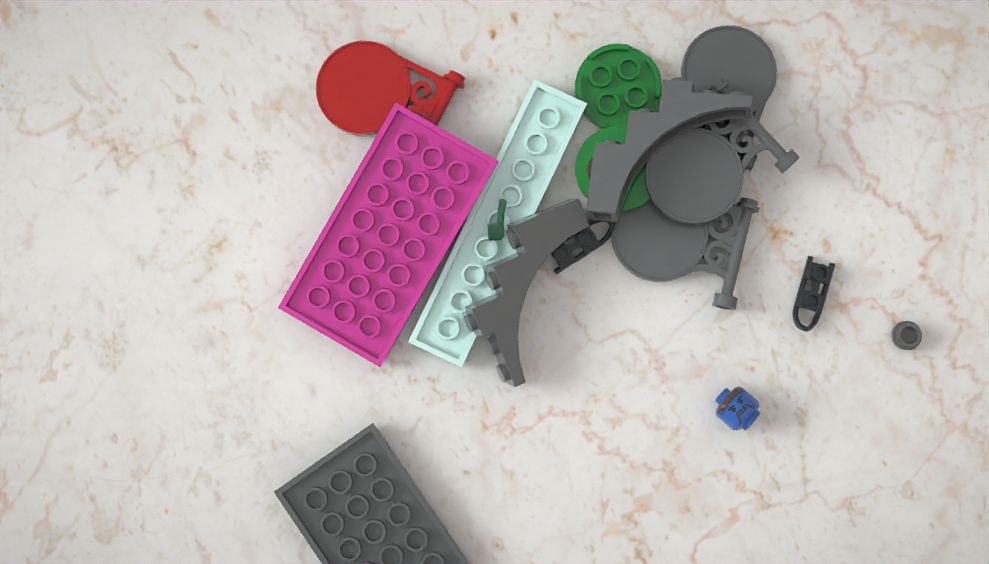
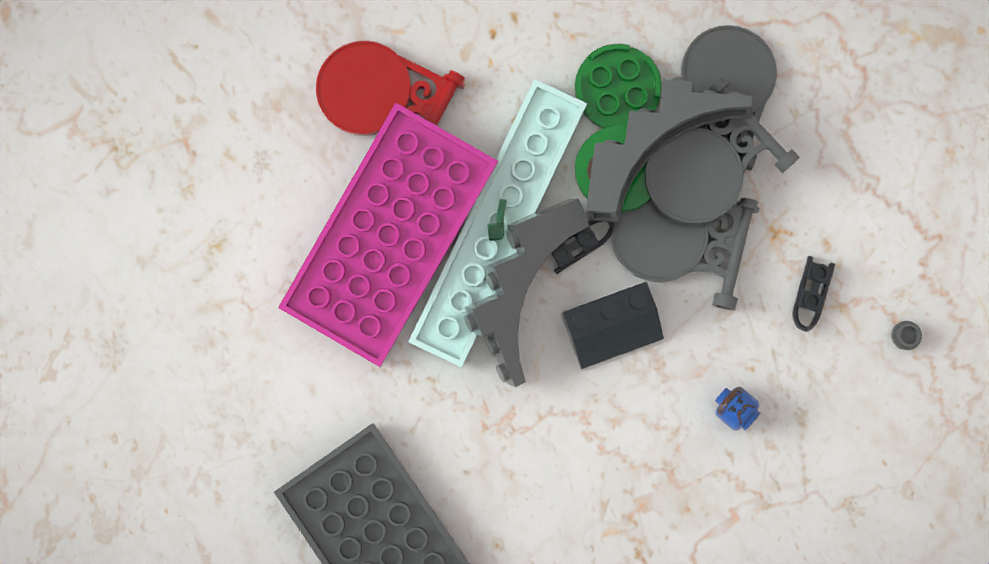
none -> black slope [561,281,664,369]

